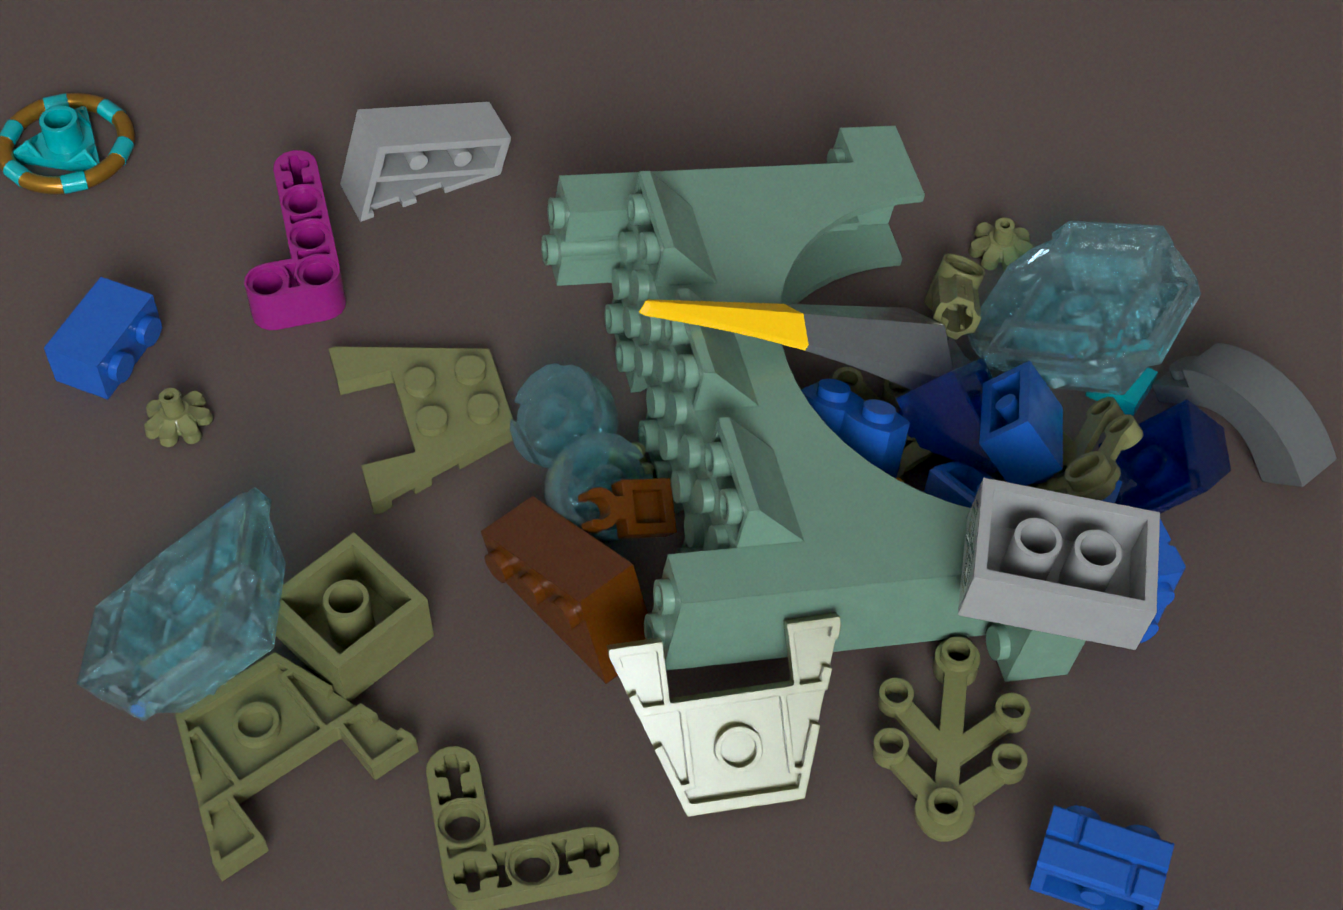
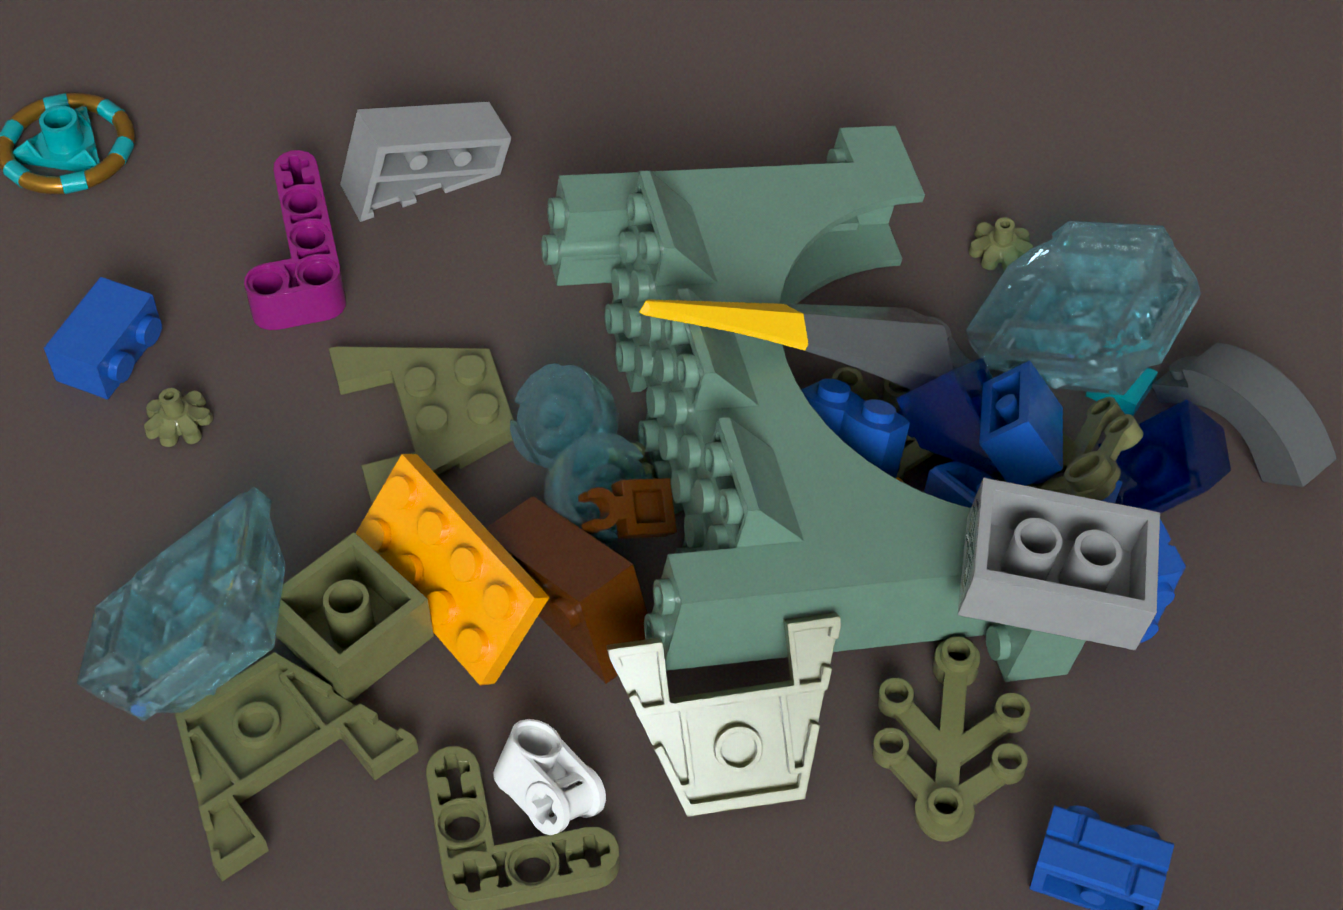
olive piece [924,253,986,340] -> none
none -> light orange plate [356,454,550,685]
none -> white piece [493,719,606,835]

